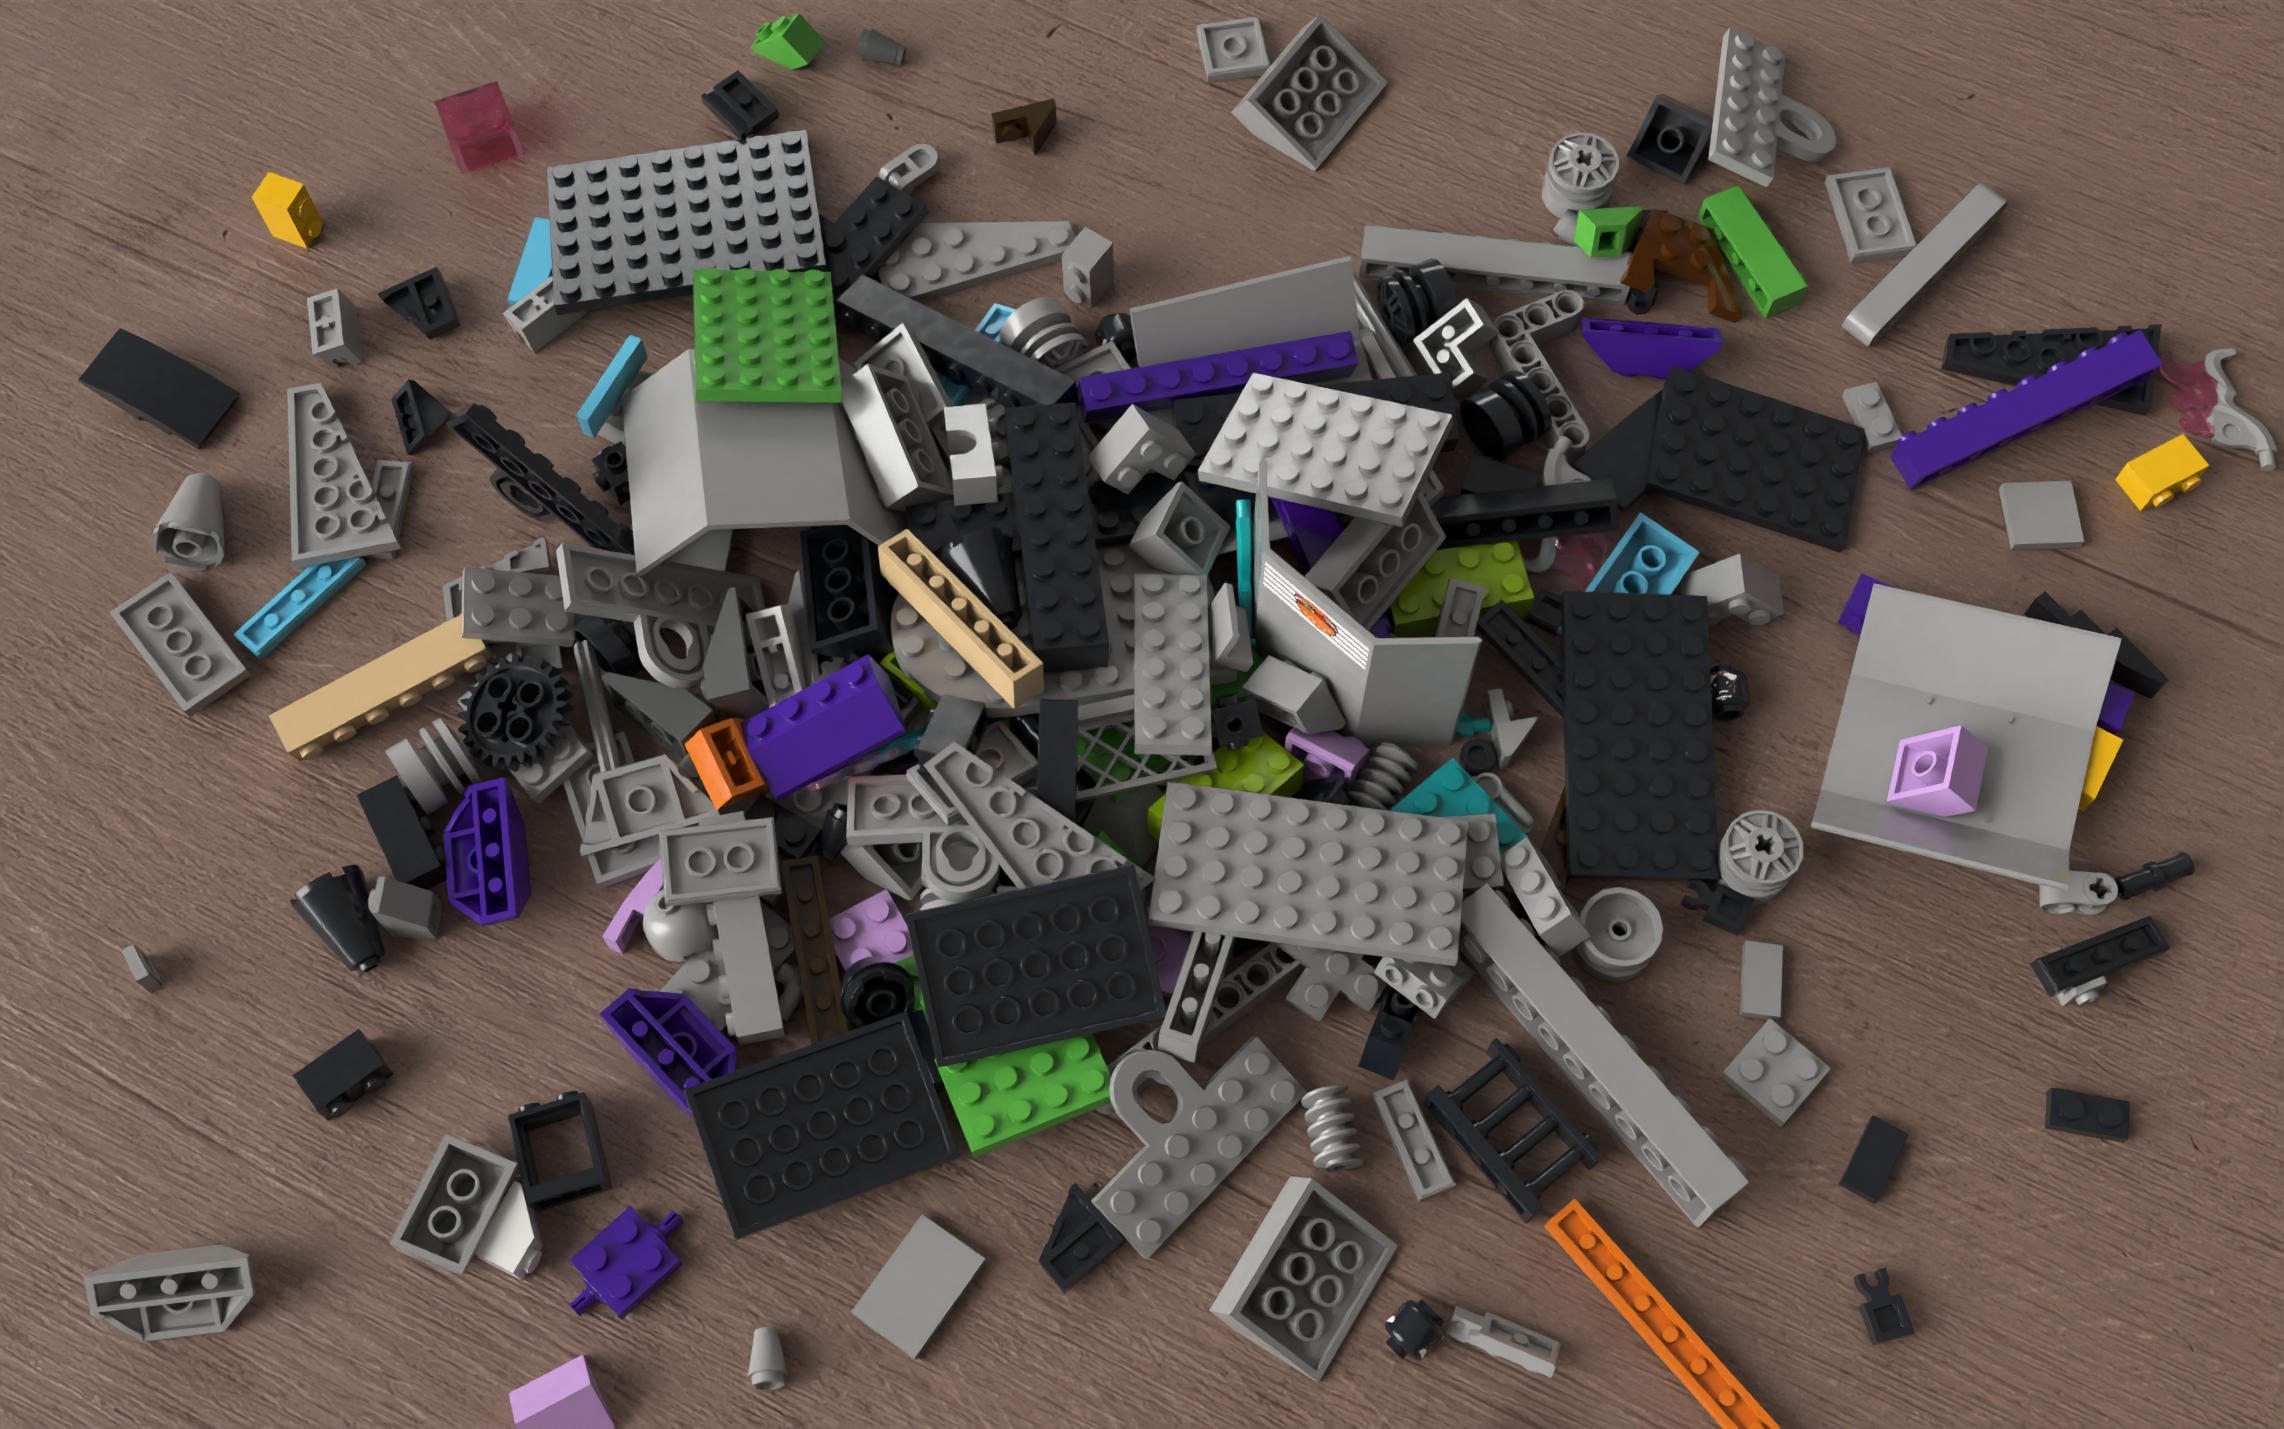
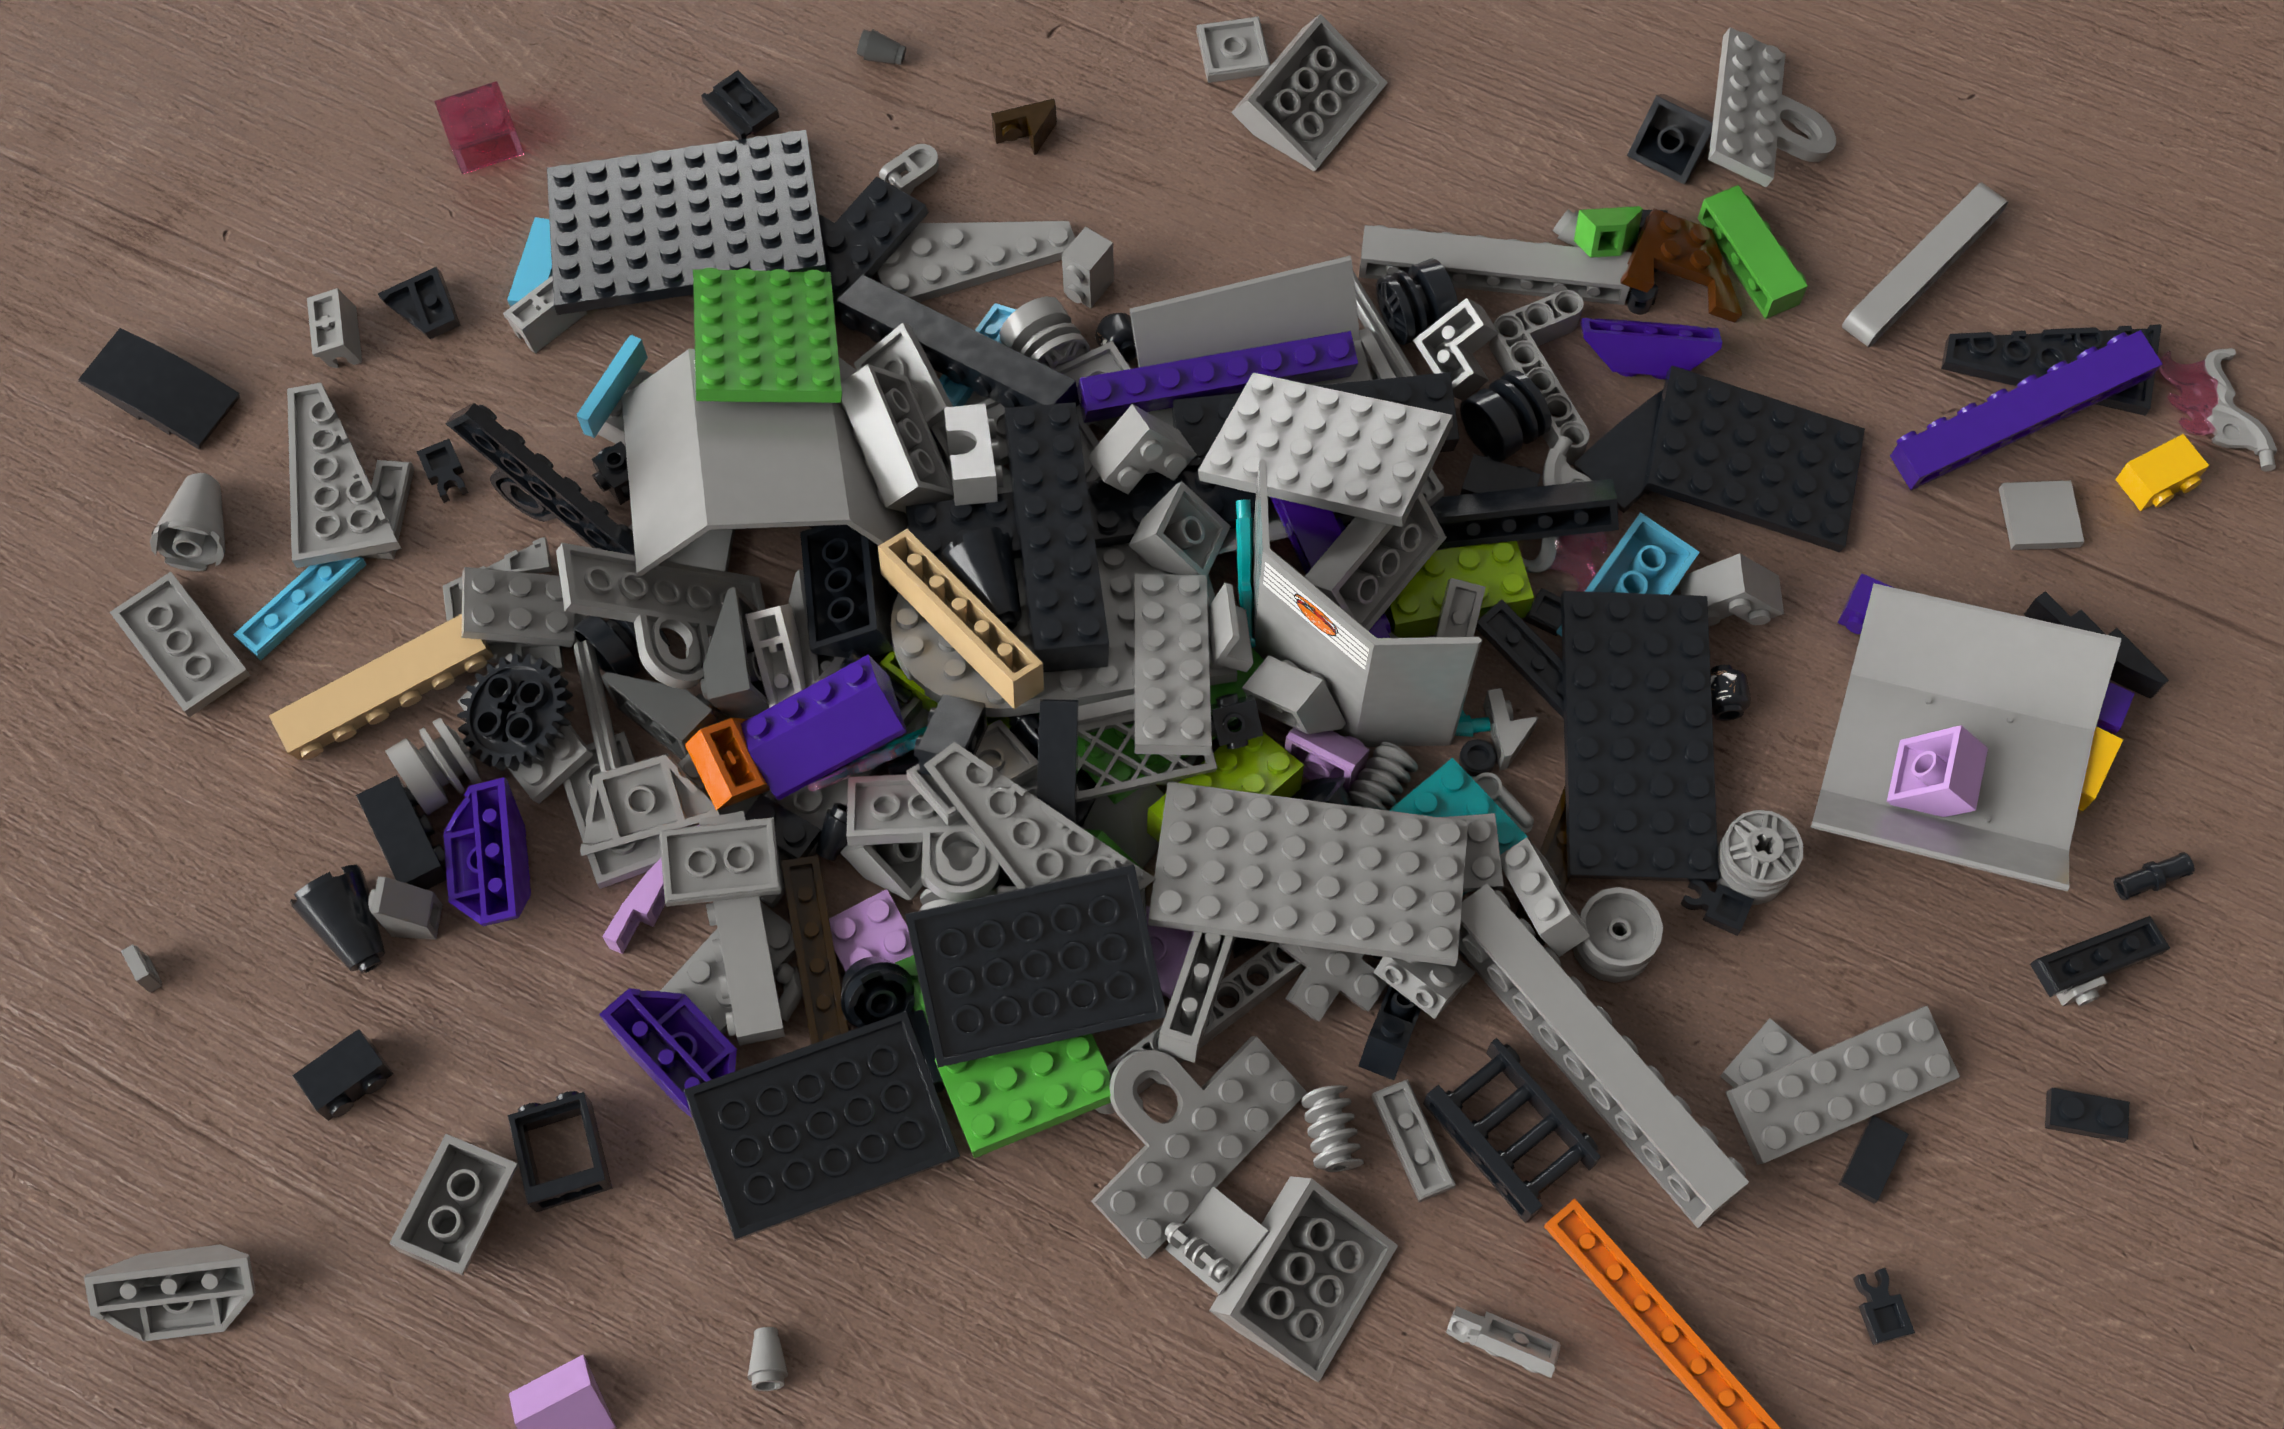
yellow brick [252,172,324,249] -> none
black slope [391,379,452,455] -> none
white slope [475,1181,543,1281] -> none
dark purple plate [569,1206,684,1320] -> none
light grey cylinder [643,889,718,962] -> none
bright green slope [750,13,825,70] -> none
light grey tile [851,1214,986,1360] -> none
black wing [1038,1183,1125,1294] -> none
black head [1385,1299,1444,1360] -> none
light grey wheel [1542,132,1619,219] -> none
light grey tile [1740,940,1783,1021] -> none
light grey tile [1825,167,1917,263] -> none
light grey plate [1842,381,1902,453] -> none
light grey piece [2039,870,2118,916] -> none
none -> black plate [417,439,469,503]
none -> light grey hinge [1165,1186,1270,1295]
none -> light grey plate [1725,1006,1960,1165]

